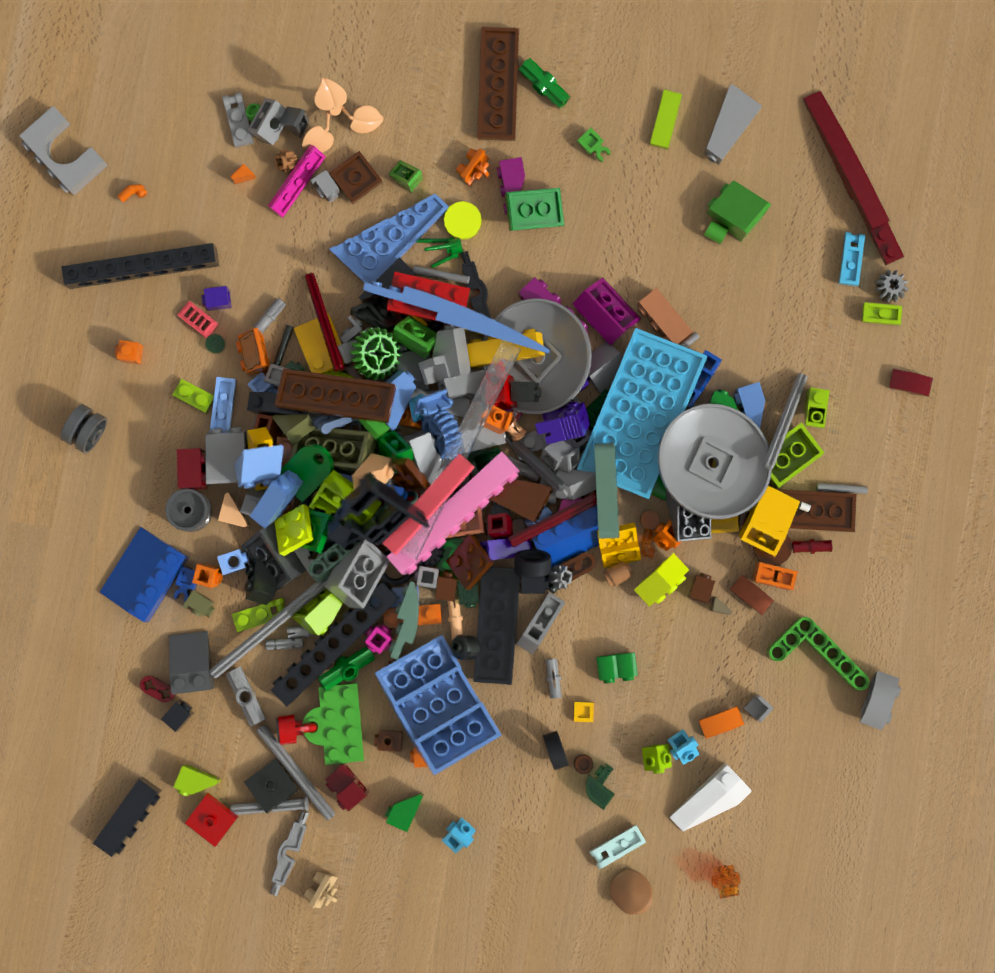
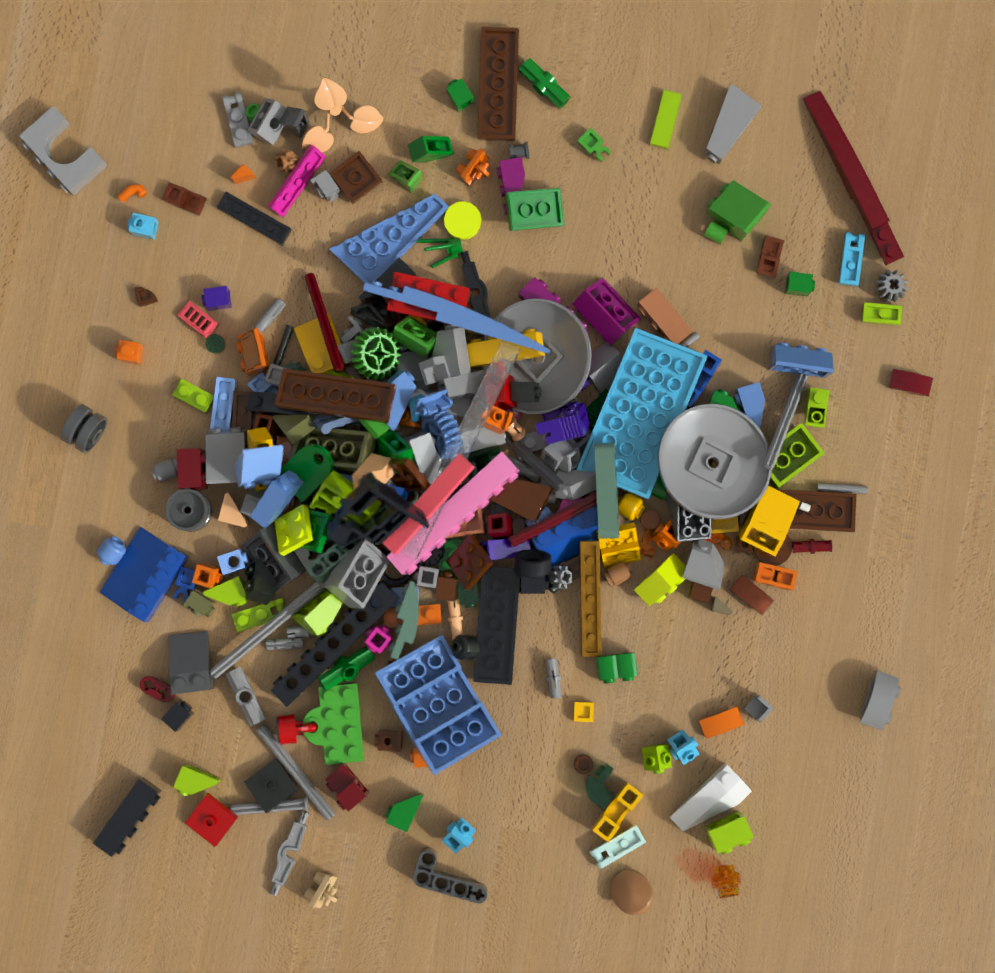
black brick [61,243,219,289] -> none
light grey bar [413,266,470,284] -> none
light grey slope [517,592,565,655] -> none
black tyre [543,731,569,770] -> none
bright green beam [766,617,869,690] -> none
none -> medium blue head [97,536,126,565]
none -> medium azure brick [127,213,159,240]
none -> reddish brown tile [134,287,158,307]
none -> light grey brick [152,458,177,482]
none -> copper slope [162,182,207,216]
none -> lime slope [203,576,247,607]
none -> black tile [217,192,292,246]
none -> reddish brown hinge [232,391,253,430]
none -> green slope [408,136,454,163]
none -> dark grey beam [413,848,488,904]
none -> green brick [446,78,474,112]
none -> dark grey bush [509,142,530,159]
none -> pearl gold plate [579,540,601,657]
none -> yellow arch [591,781,643,843]
none -> yellow head [618,492,645,520]
none -> light grey slope [682,539,725,590]
none -> clear orange arm [704,533,732,551]
none -> lime brick [704,811,754,855]
none -> reddish brown plate [734,535,753,555]
none -> copper slope [757,236,784,277]
none -> medium blue slope [769,343,834,378]
none -> green brick [785,272,815,297]

